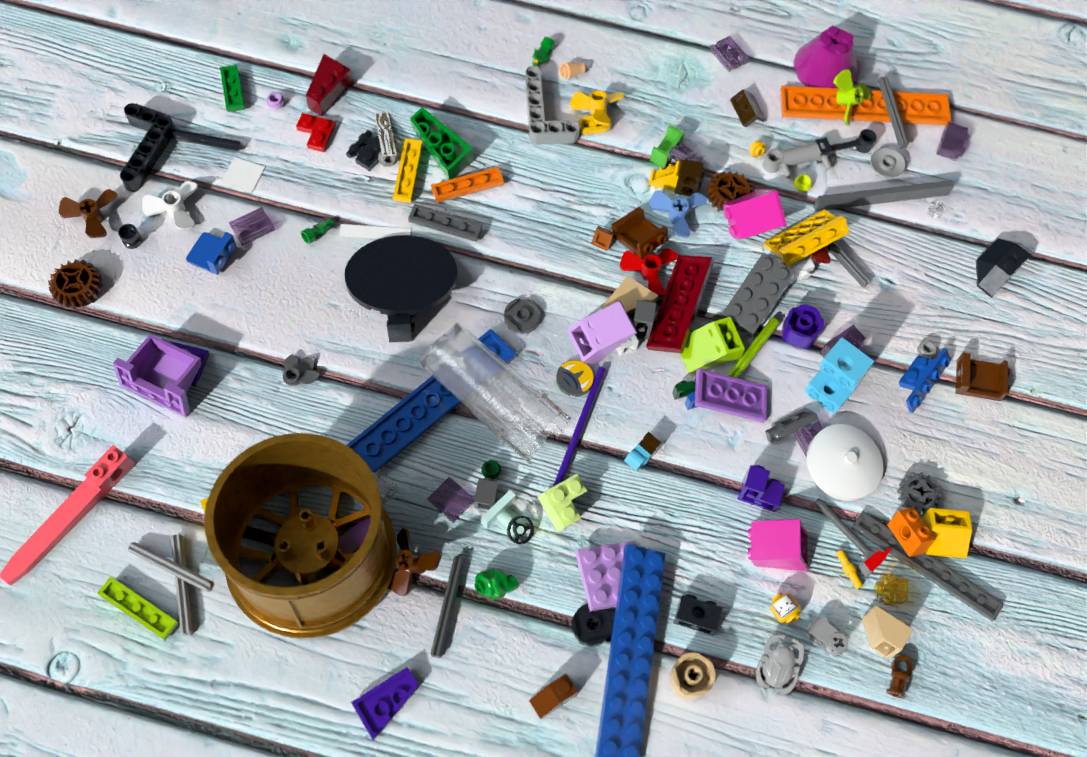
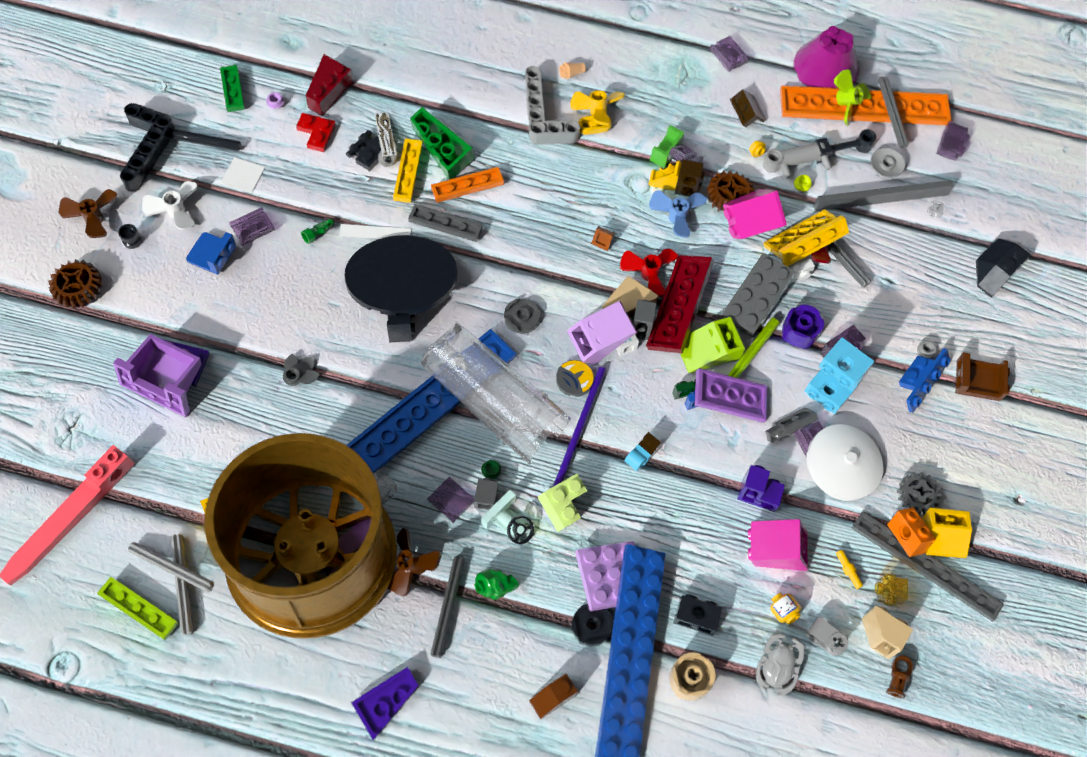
green piece [532,37,555,67] -> none
reddish brown panel [611,207,669,258] -> none
dark grey piece [814,498,892,578] -> none

